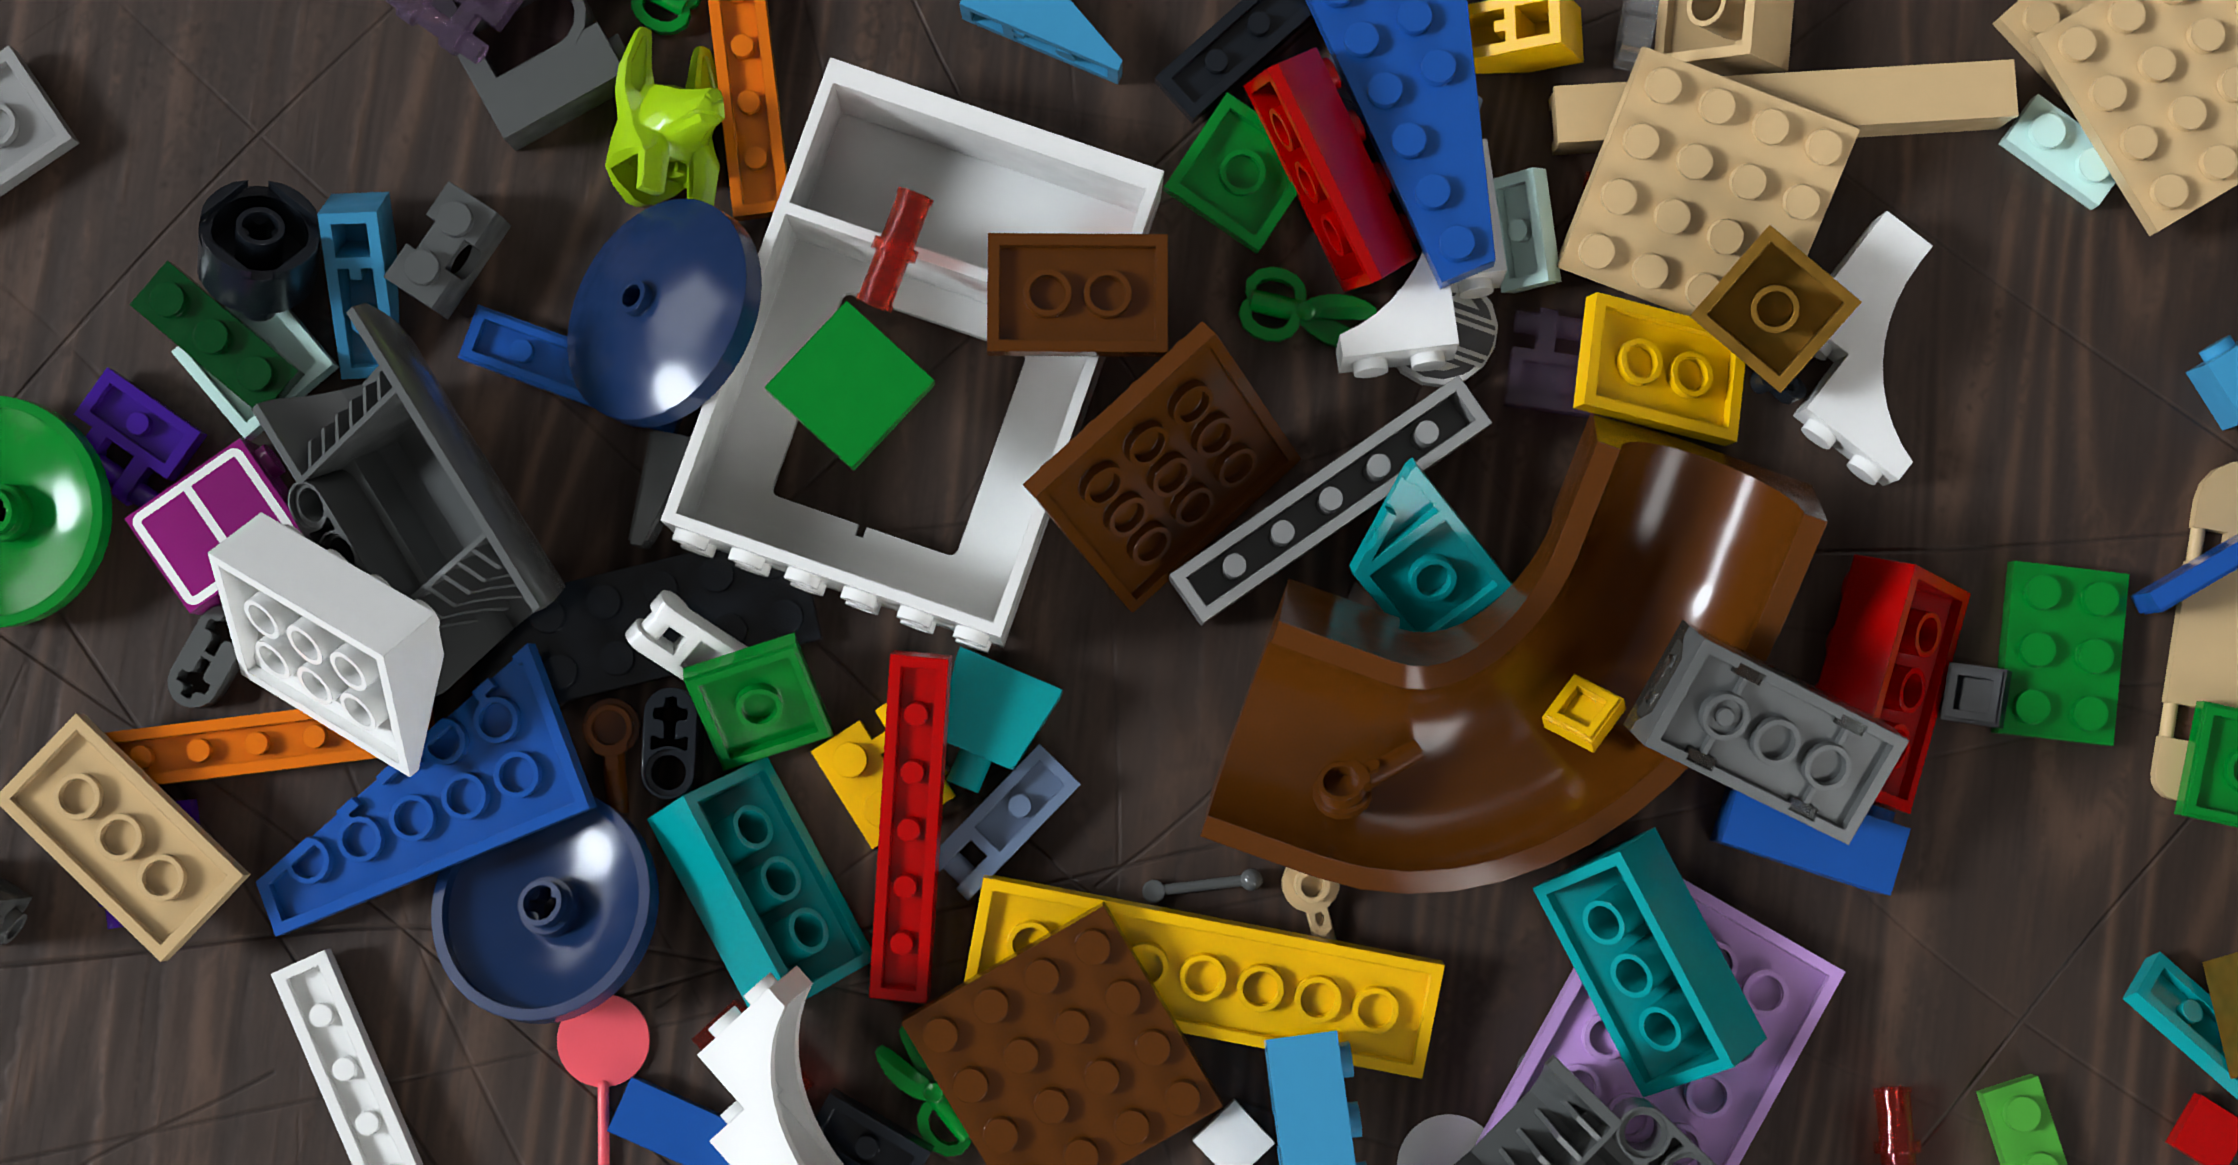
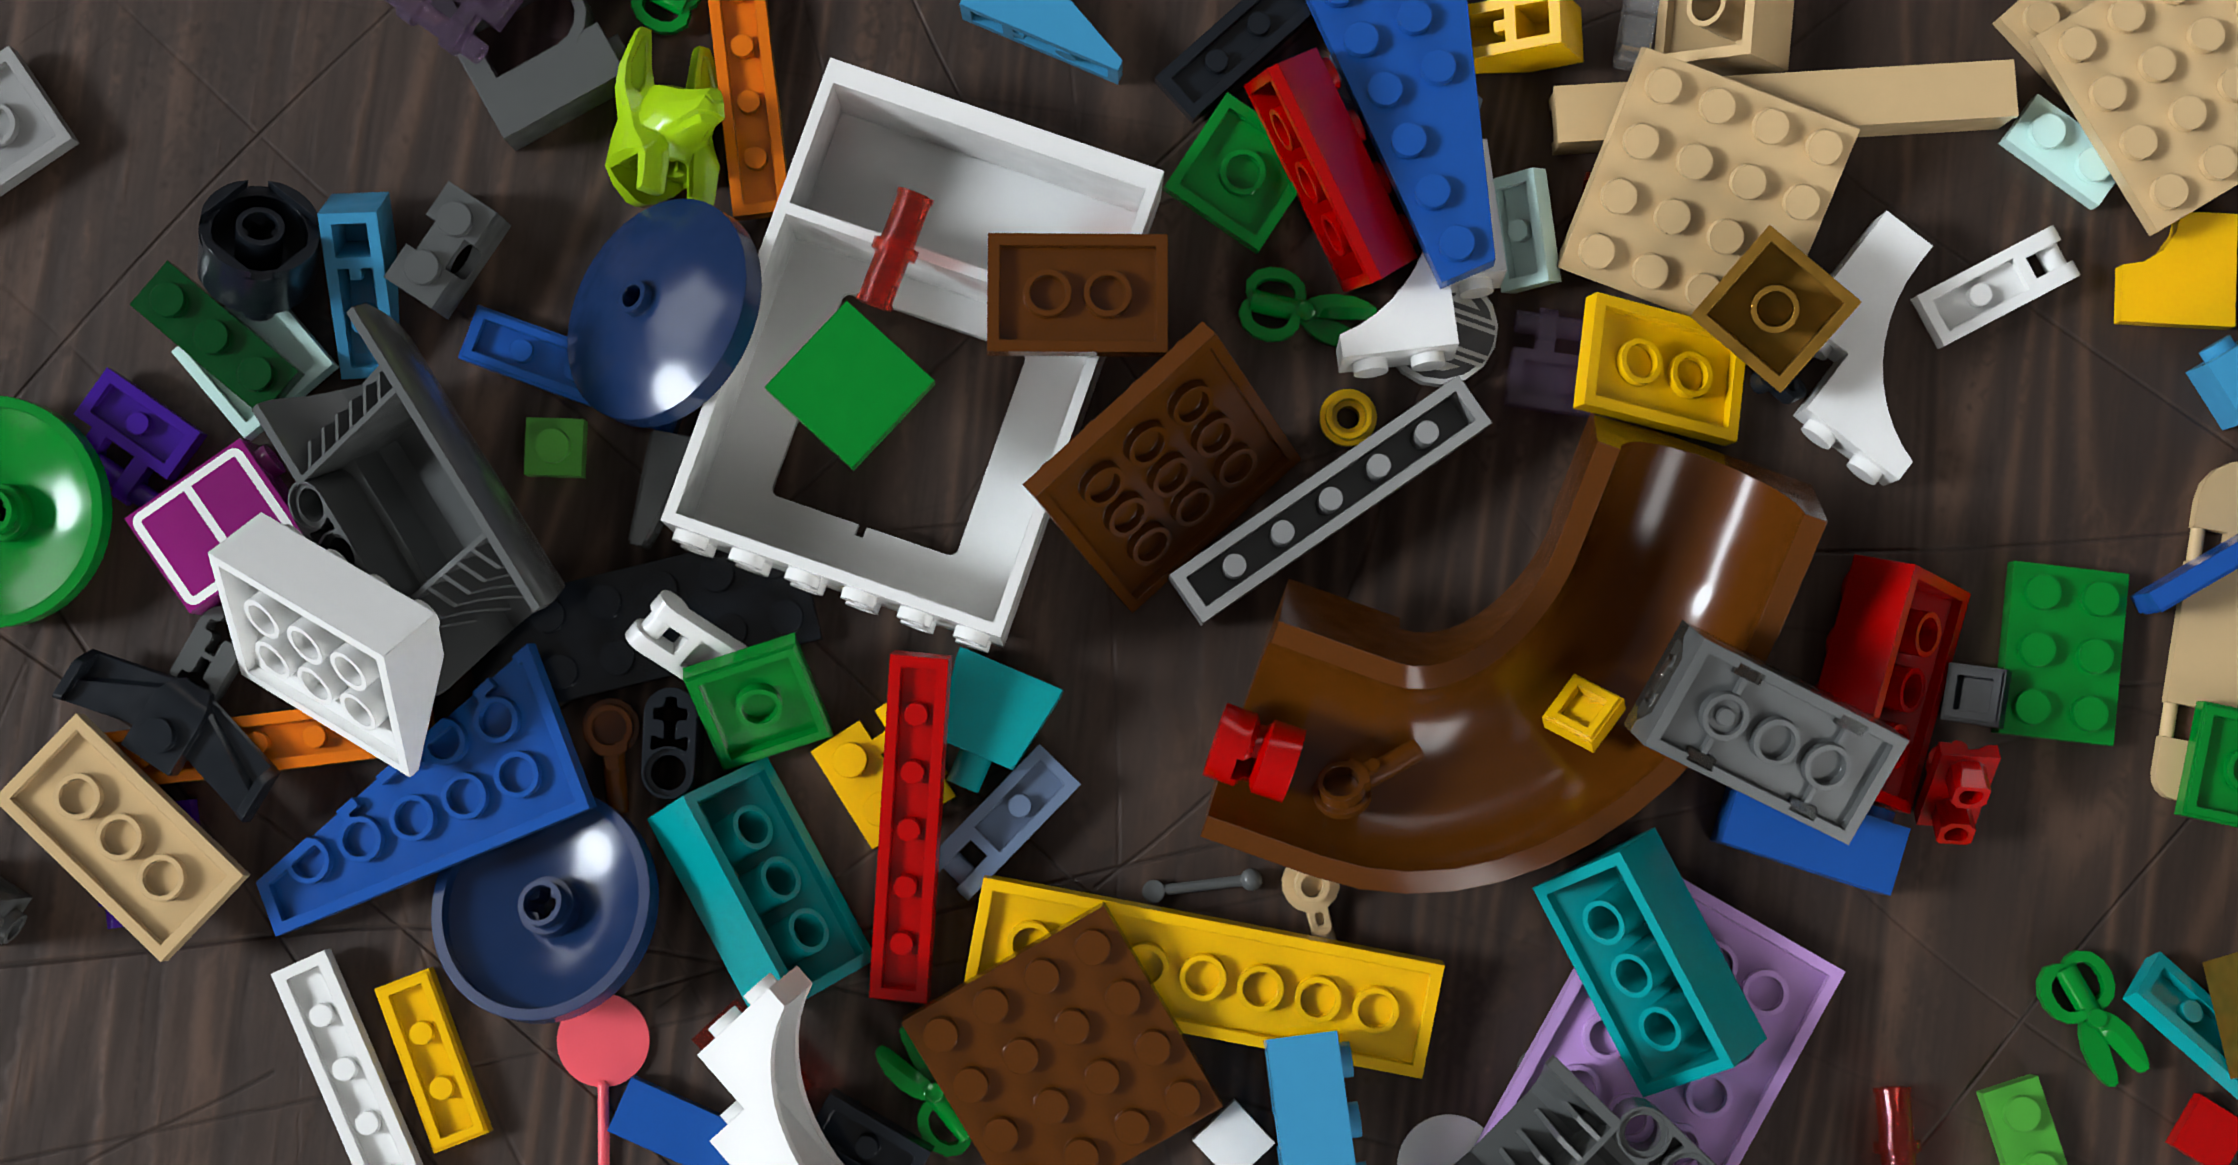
teal wing [1349,457,1513,632] -> none
none -> black plate [52,649,281,823]
none -> yellow tile [374,967,493,1154]
none -> bright green plate [524,417,588,478]
none -> red wheel [1202,703,1307,803]
none -> yellow plate [1319,389,1377,447]
none -> white plate [1910,225,2081,349]
none -> red hips [1914,740,2001,845]
none -> green piece [2035,950,2150,1087]
none -> yellow tile [2114,212,2238,330]

